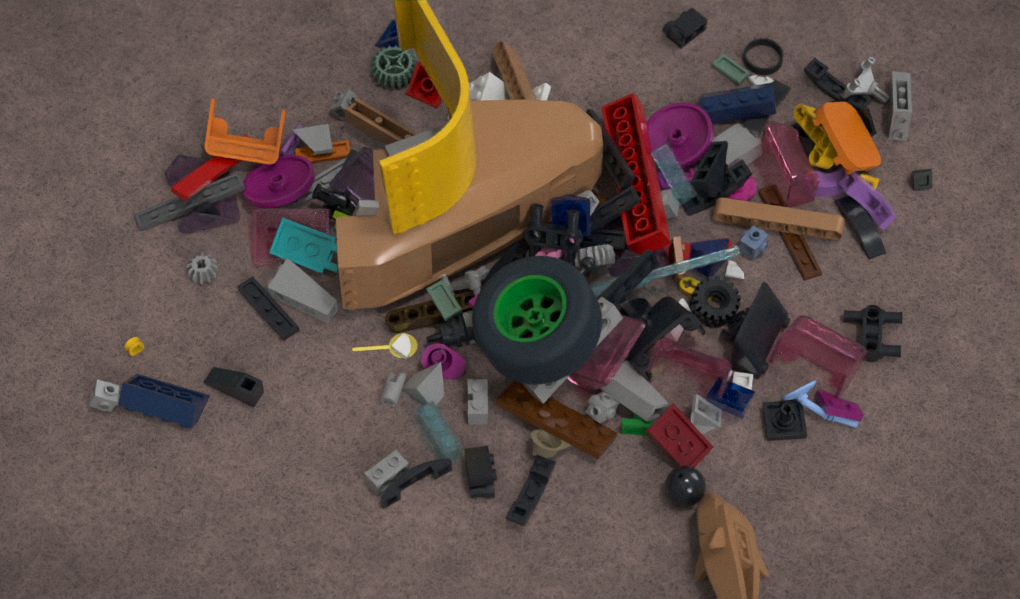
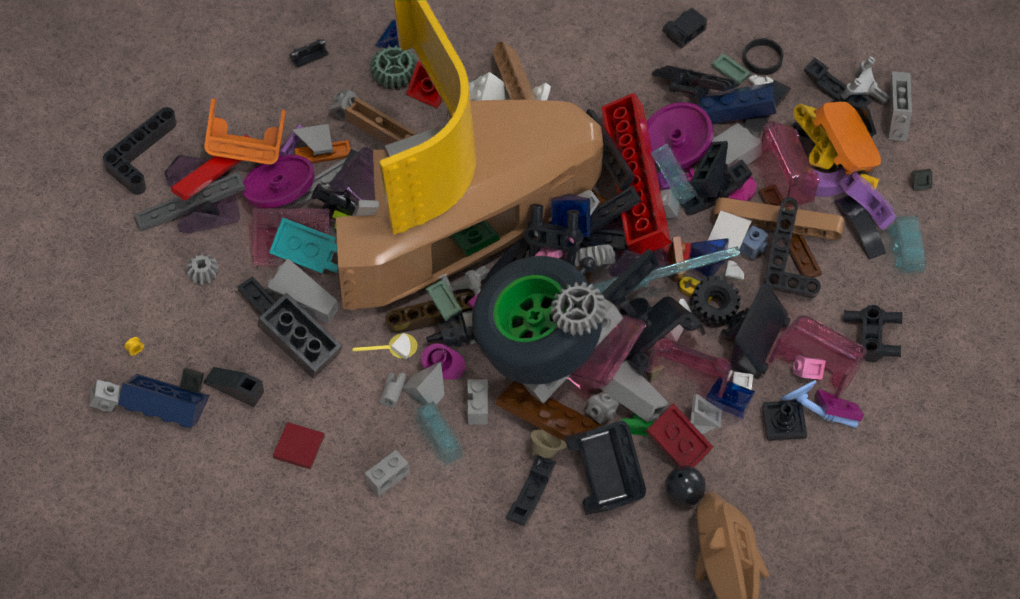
black slope [381,459,452,509] -> none
black hinge [464,446,497,499] -> none
none -> black beam [103,107,177,195]
none -> pearl dark grey tile [180,368,204,393]
none -> black brick [257,293,342,379]
none -> dark red tile [273,422,325,470]
none -> black hinge [289,39,329,67]
none -> dark green tile [449,220,500,257]
none -> light grey gear [551,282,606,336]
none -> black windscreen [564,421,646,515]
none -> black piece [652,65,739,98]
none -> white sticker [707,211,751,254]
none -> black beam [765,197,821,298]
none -> bright pink bracket [793,355,826,380]
none -> clear light blue brick [890,216,927,274]

